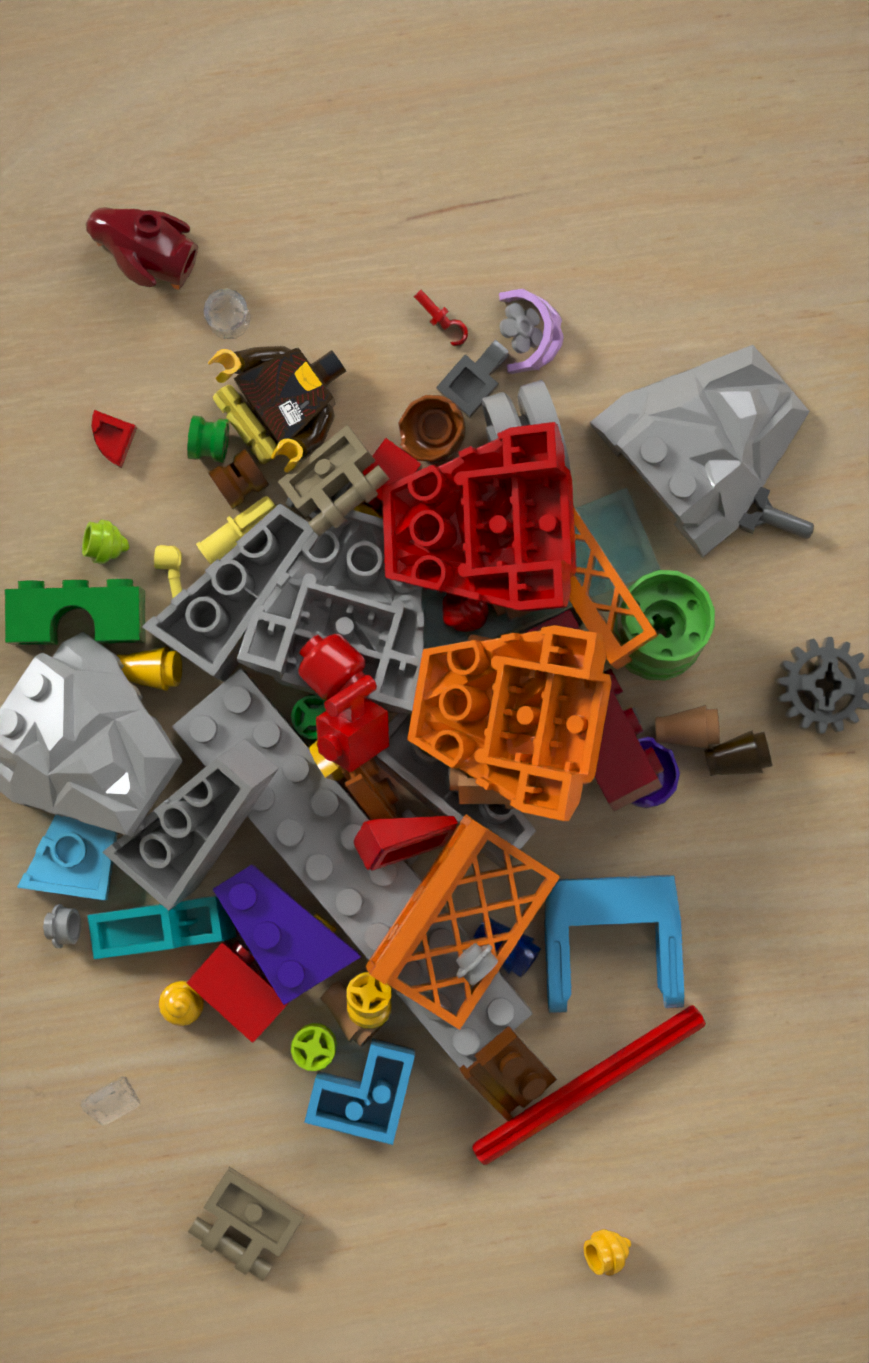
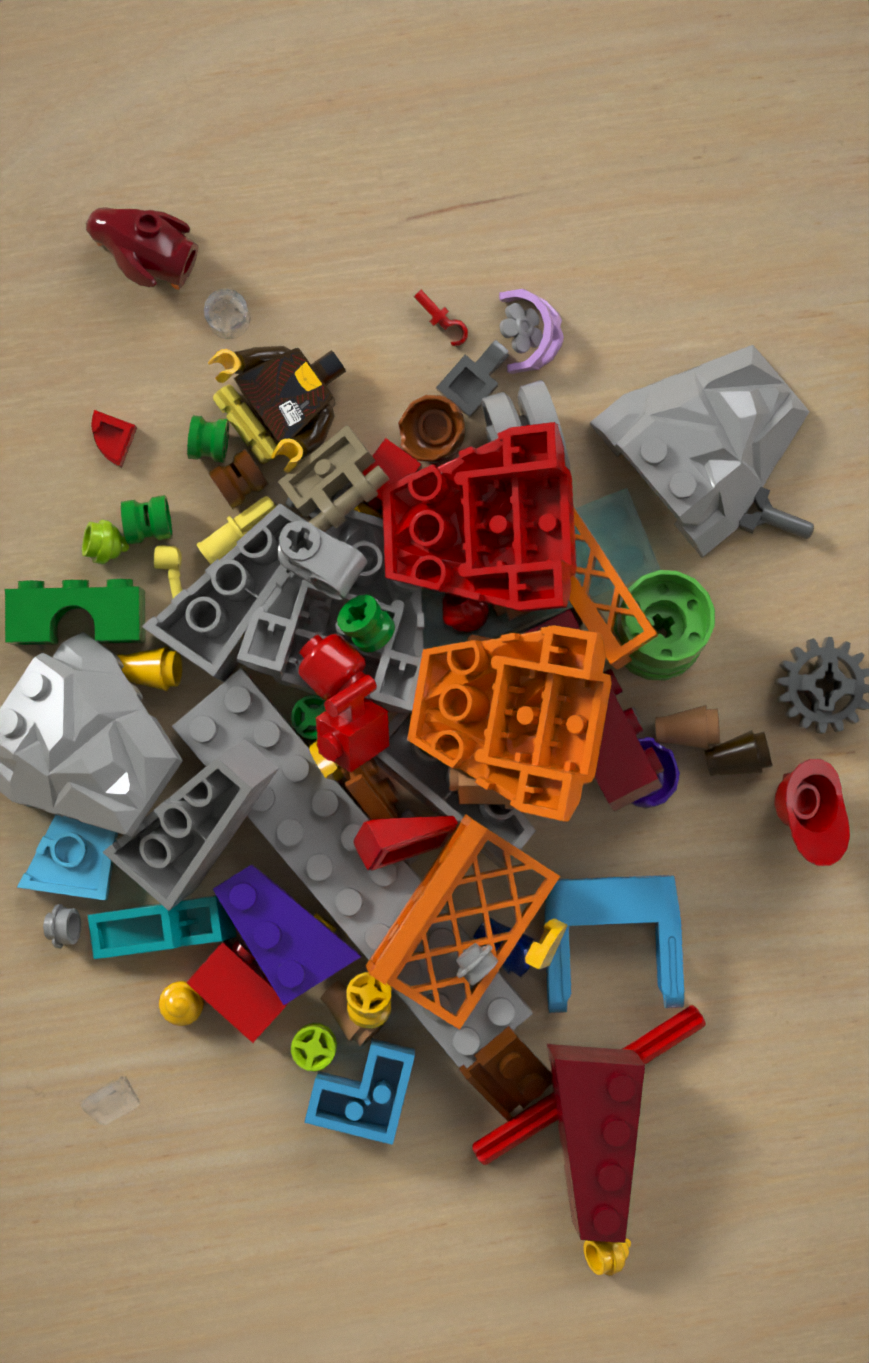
dark tan plate [188,1166,304,1281] -> none
none -> green wheel [121,495,173,545]
none -> light grey piece [278,520,367,601]
none -> green wheel [337,594,395,652]
none -> yellow tile [525,918,568,970]
none -> dark red wedge [547,1044,645,1243]
none -> red piece [774,759,850,866]

